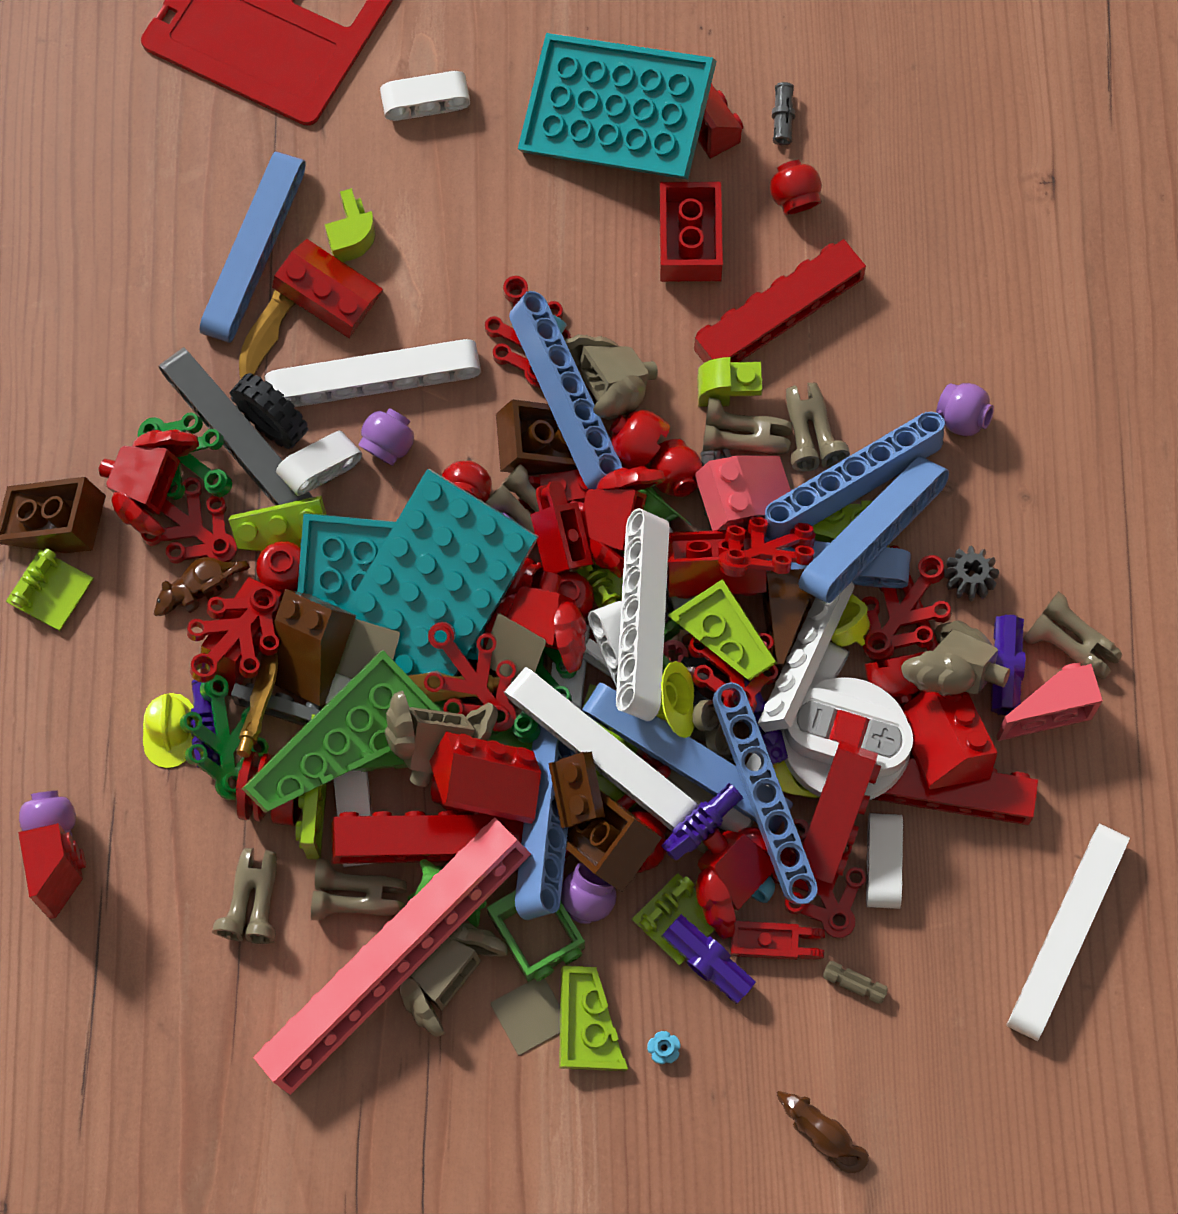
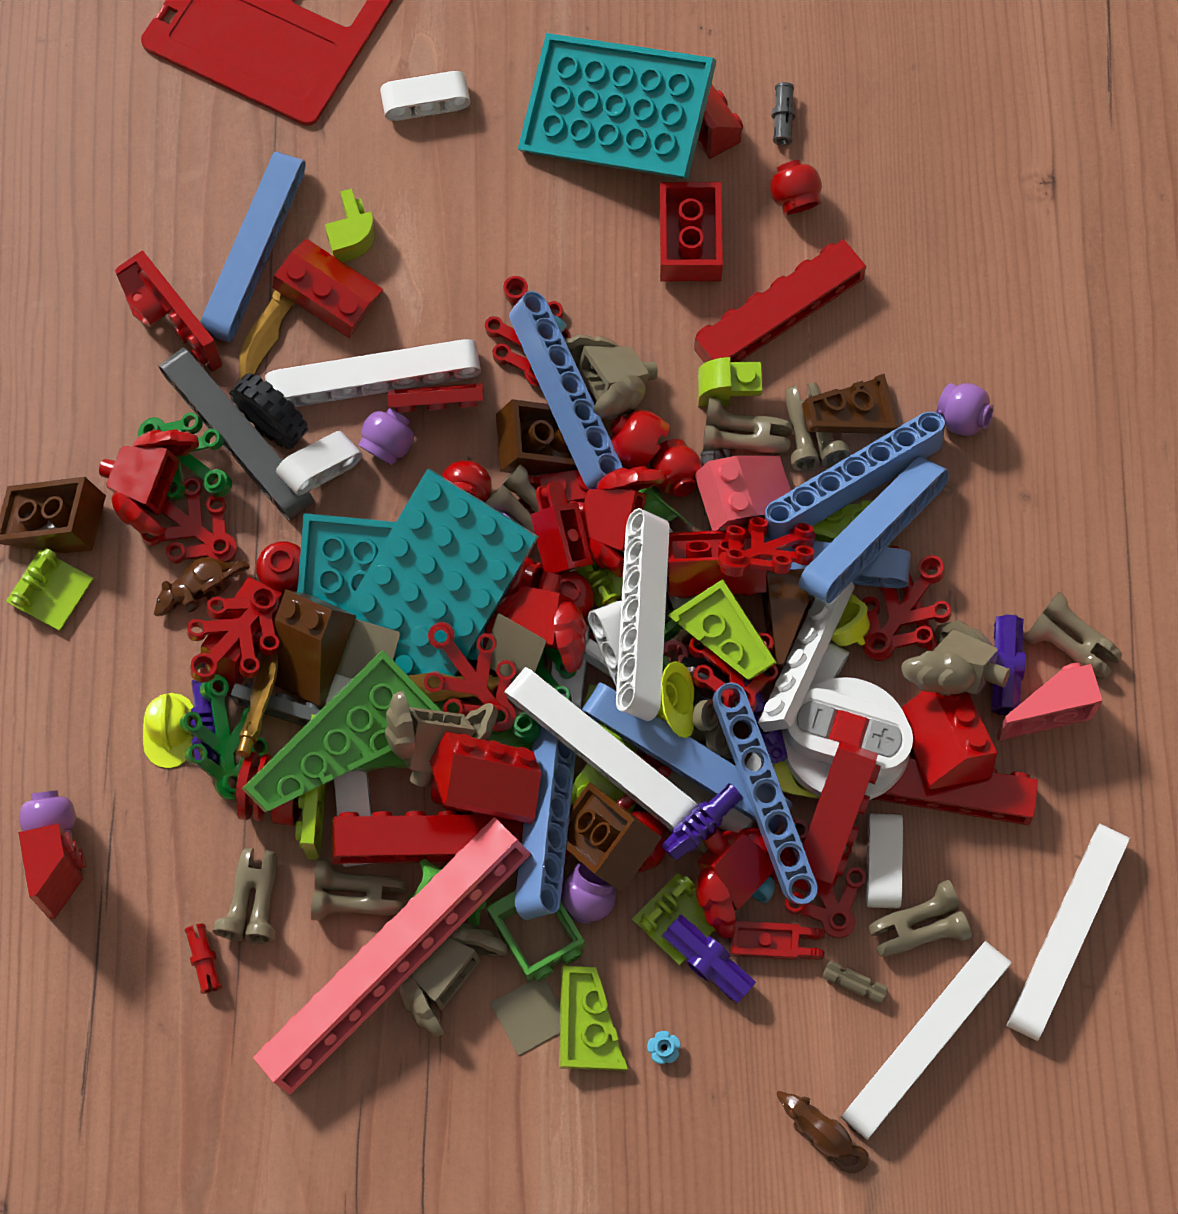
lime wing [229,496,327,551] -> none
reddish brown plate [548,751,605,828] -> none
red cylinder [864,651,926,704] -> none
dark grey gear [944,546,999,602] -> none
none -> red plate [115,250,223,372]
none -> red pin [184,923,222,994]
none -> red plate [387,383,484,412]
none -> reddish brown wing [802,374,897,434]
none -> white beam [841,941,1012,1140]
none -> dark tan piece [869,880,972,956]

